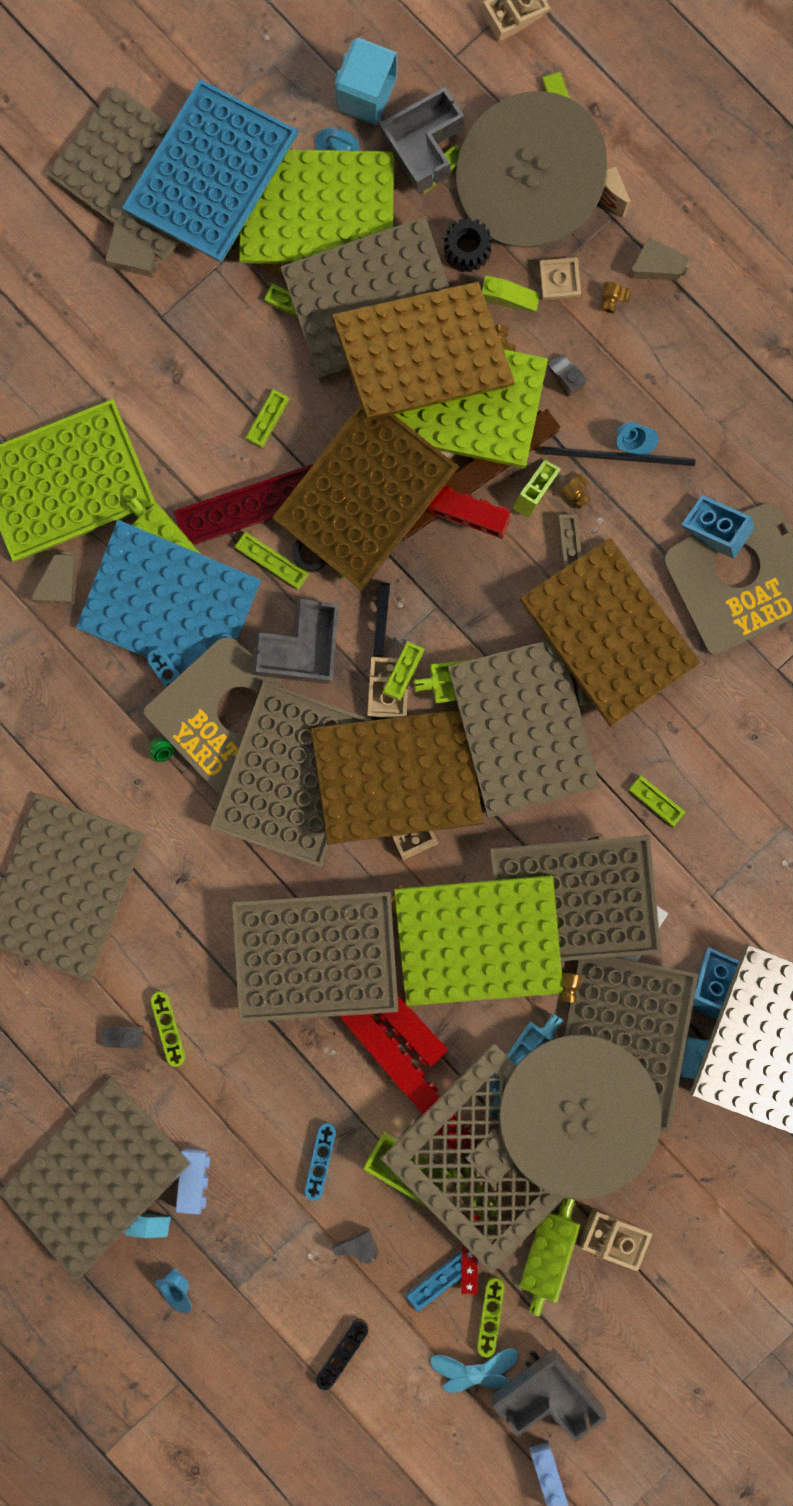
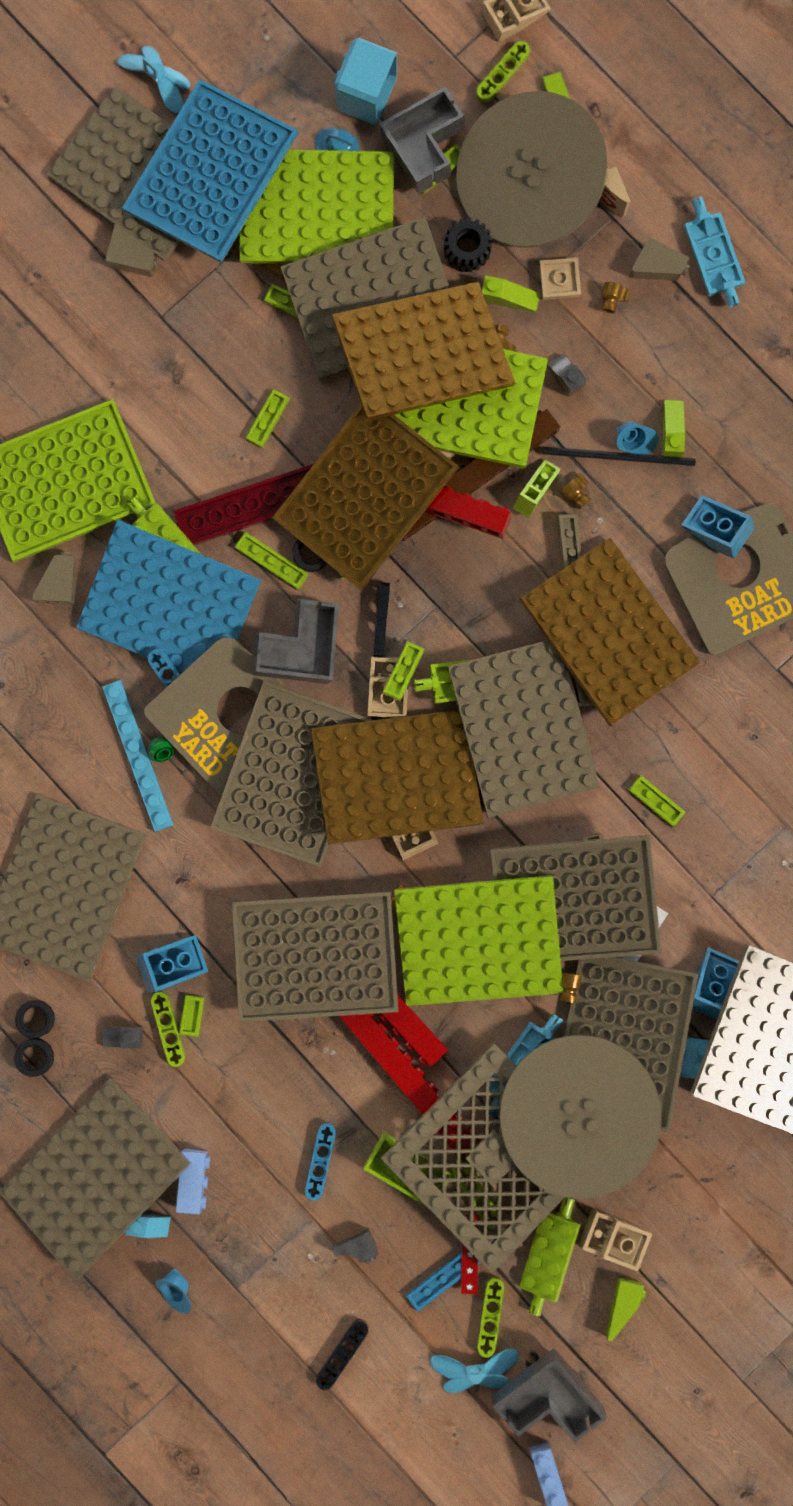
none -> black tyre [14,1038,54,1077]
none -> black tyre [15,1000,55,1038]
none -> medium azure plate [102,680,174,832]
none -> medium azure piece [117,46,190,113]
none -> dark azure slope [136,935,208,993]
none -> lime tile [179,995,205,1037]
none -> lime beam [477,41,530,103]
none -> lime slope [605,1276,646,1342]
none -> lime slope [662,400,685,457]
none -> medium azure plate [684,197,746,308]

